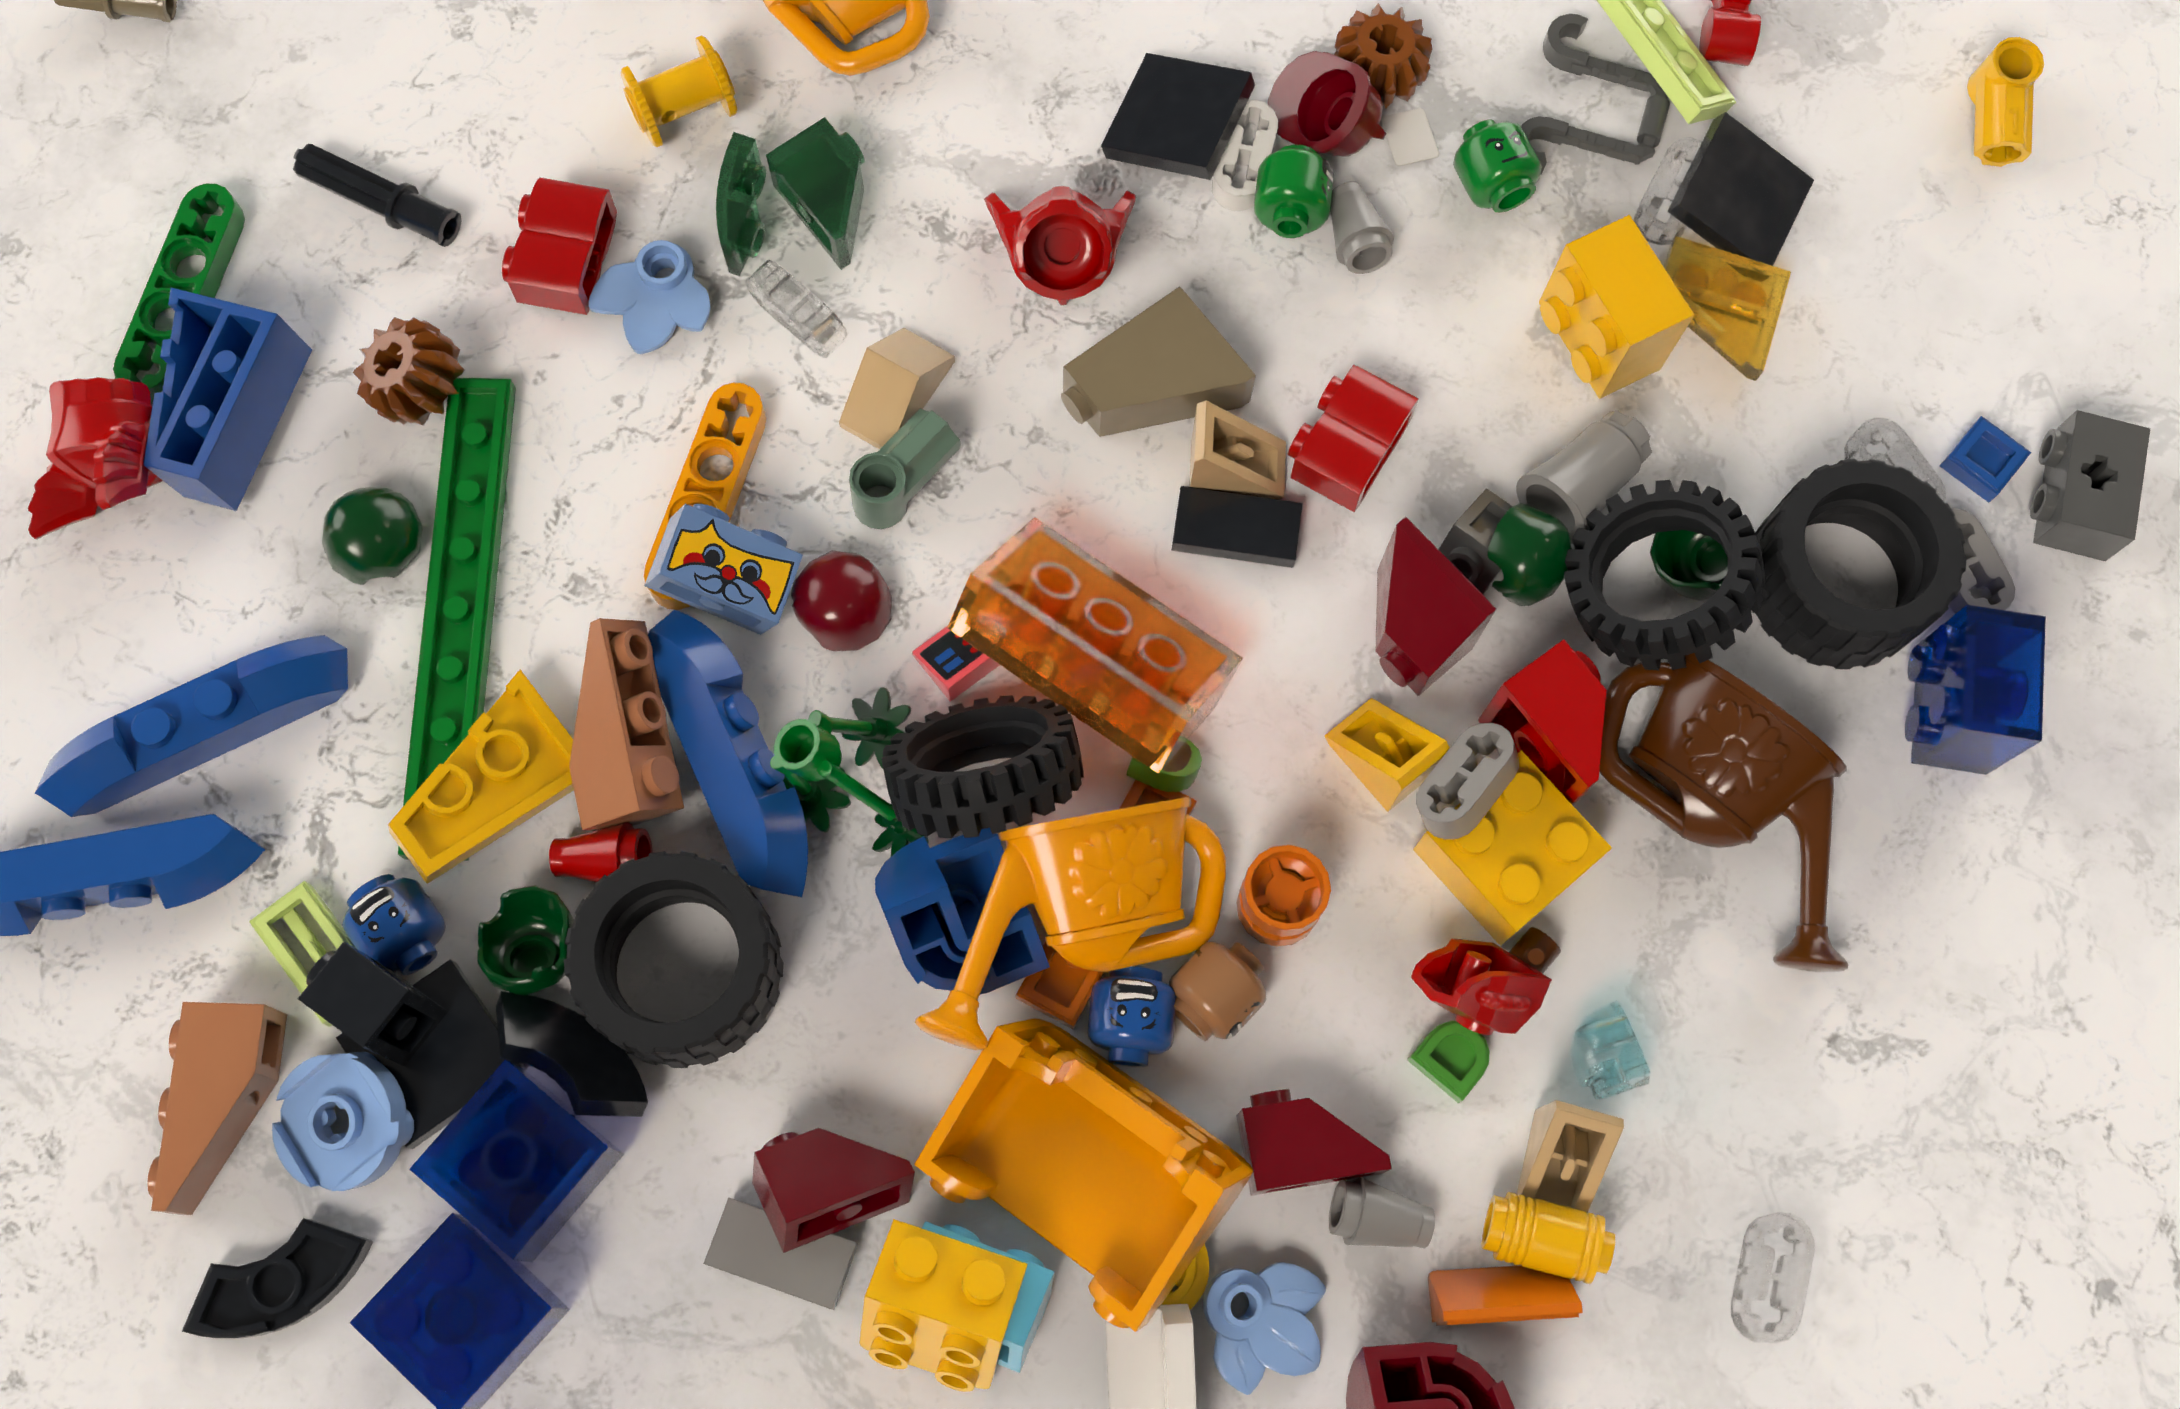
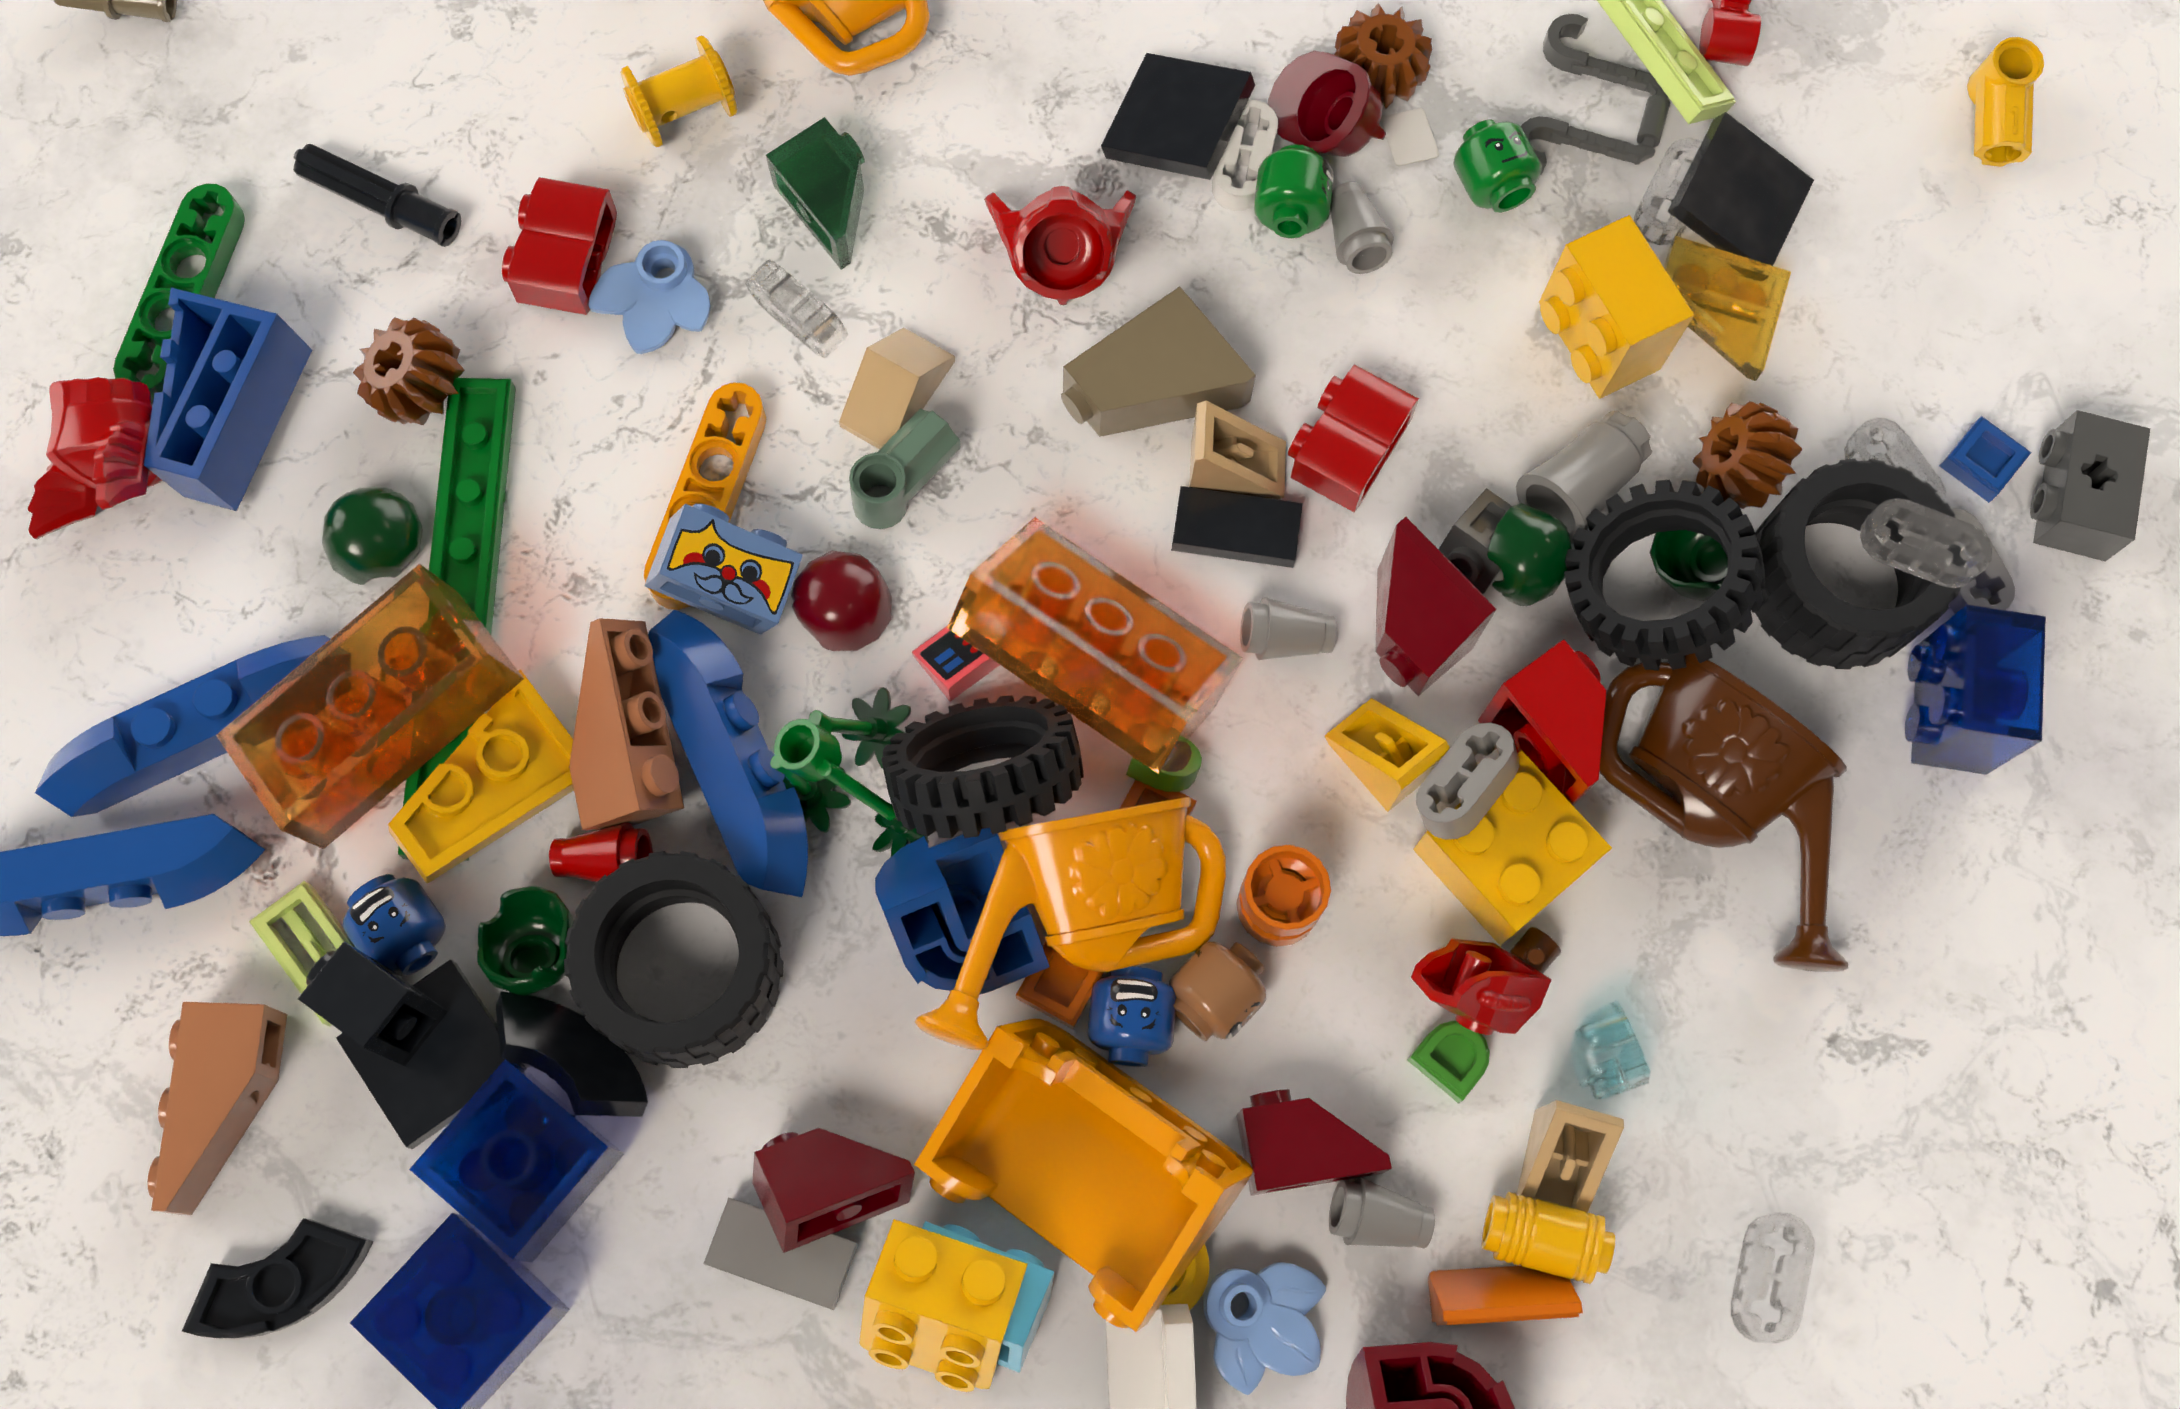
light blue plate [272,1052,414,1191] -> none
clear green slope [716,132,766,276] -> none
none -> clear orange brick [216,564,524,849]
none -> light grey cone [1240,597,1337,660]
none -> dark orange gear [1692,401,1802,509]
none -> clear beam [1860,498,1993,588]

